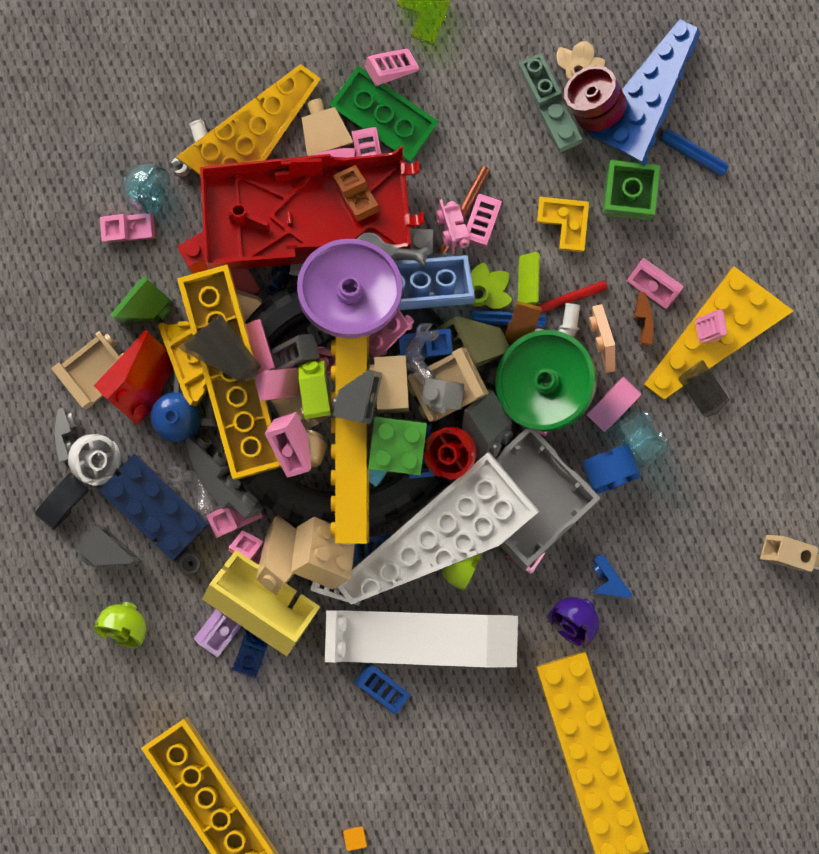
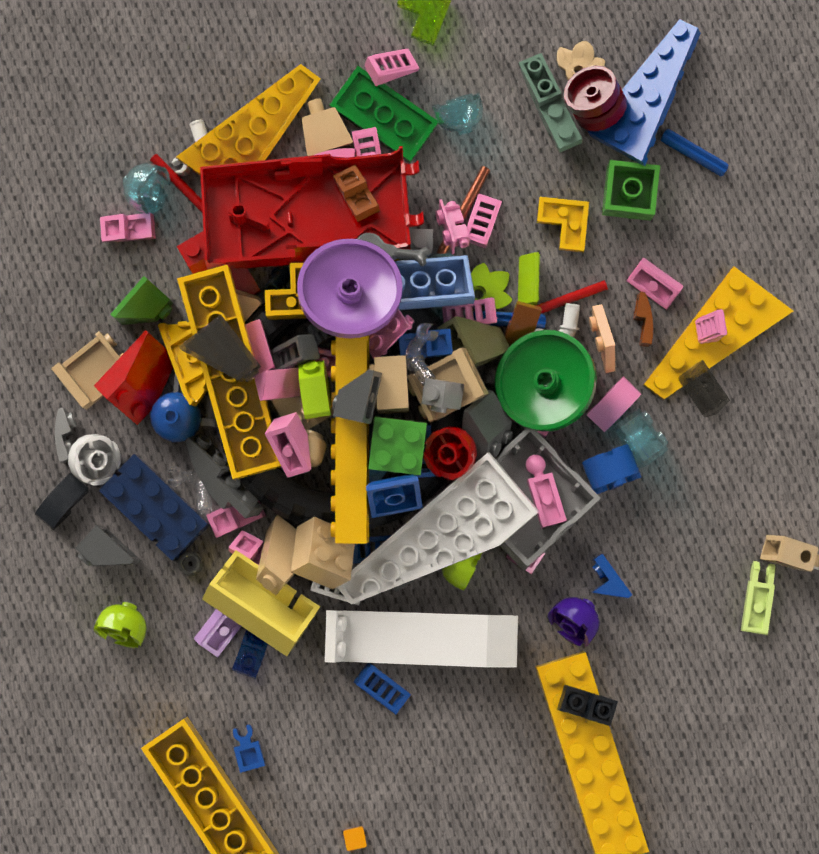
none -> red bar [150,154,202,212]
none -> blue plate [233,724,266,773]
none -> yellow brick [265,263,307,320]
none -> blue slope [366,474,423,518]
none -> clear light blue cylinder [432,92,483,136]
none -> bright pink slope [442,297,497,325]
none -> bright pink plate [526,455,567,529]
none -> black slope [557,684,618,726]
none -> yellowish green hinge [741,561,776,635]

